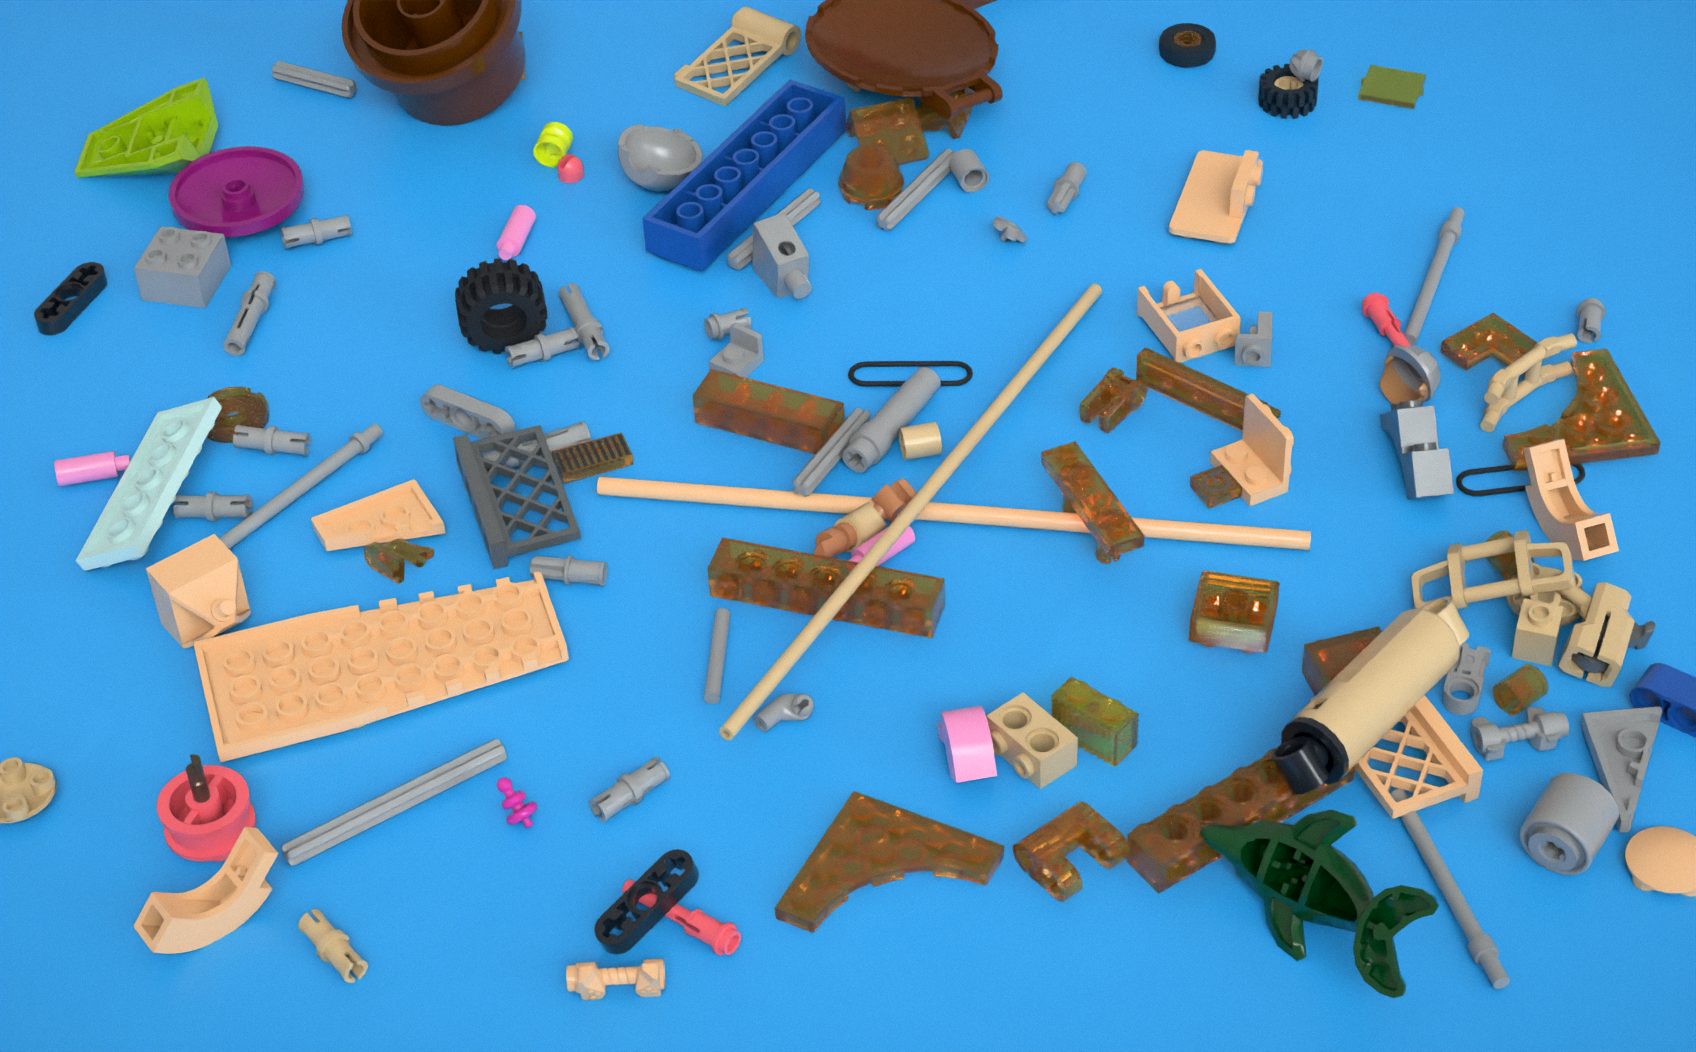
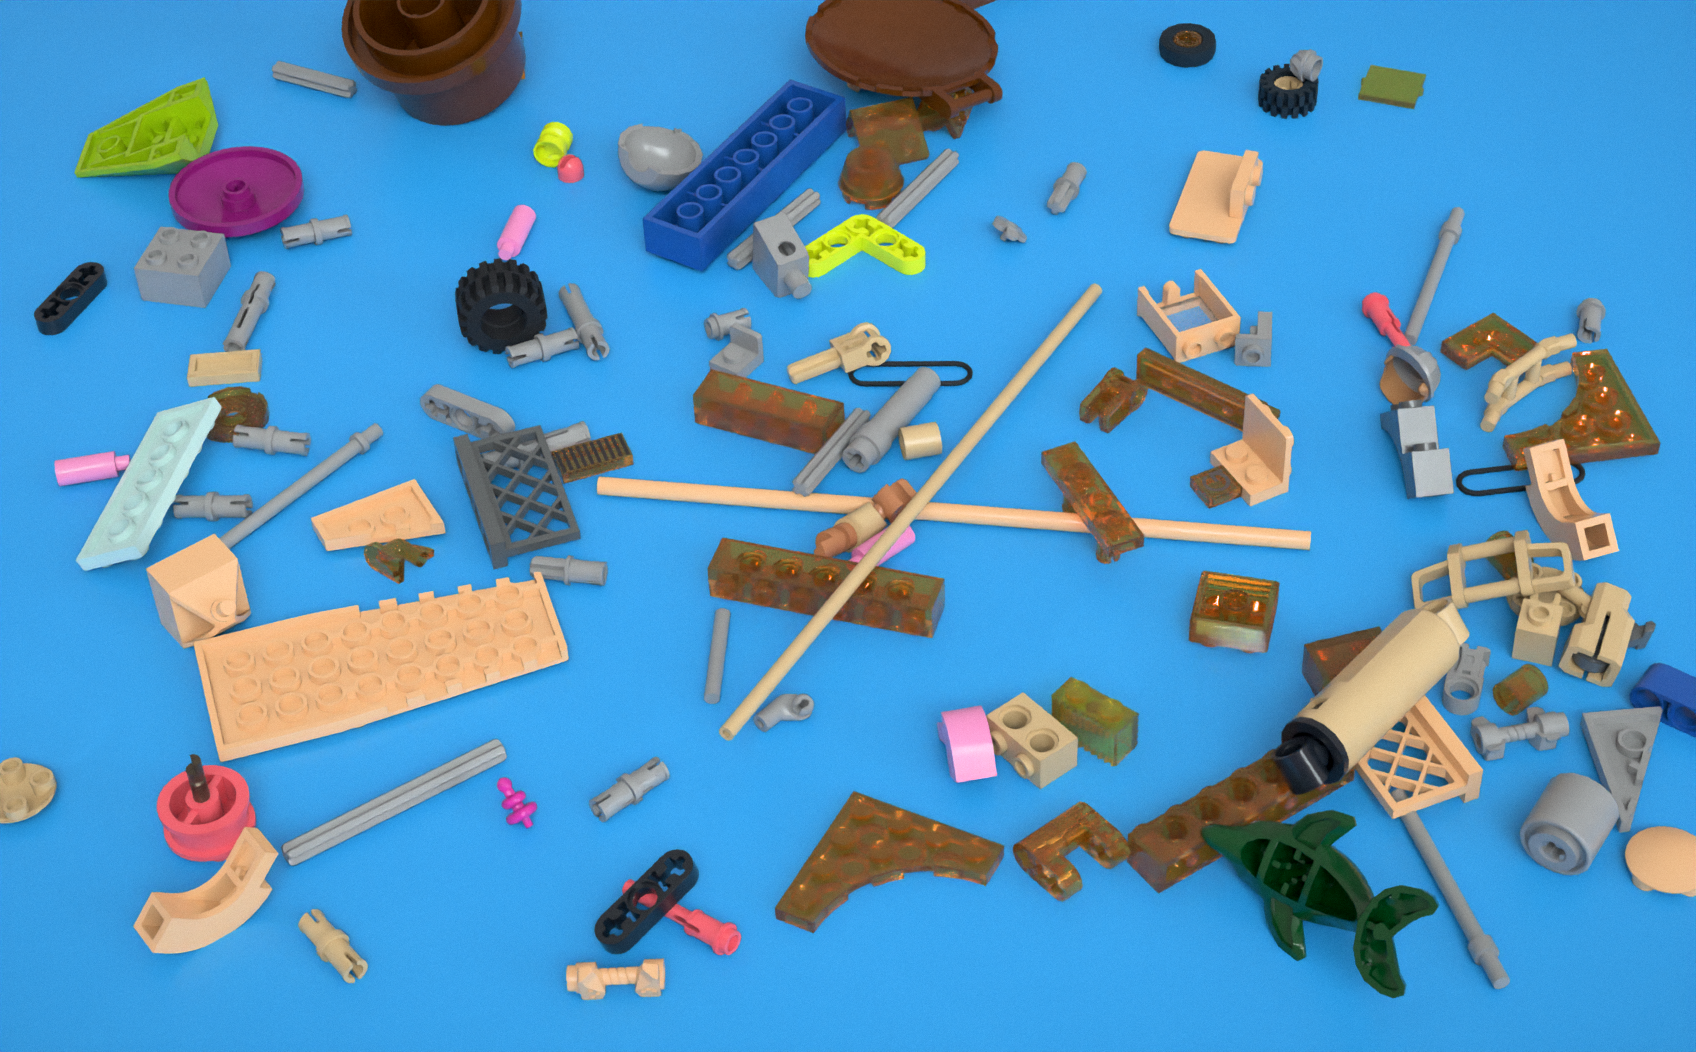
tan piece [674,7,801,107] -> none
light grey beam [949,149,989,193] -> none
none -> tan tile [187,349,262,387]
none -> tan connector [787,322,891,384]
none -> neon yellow beam [805,214,926,278]

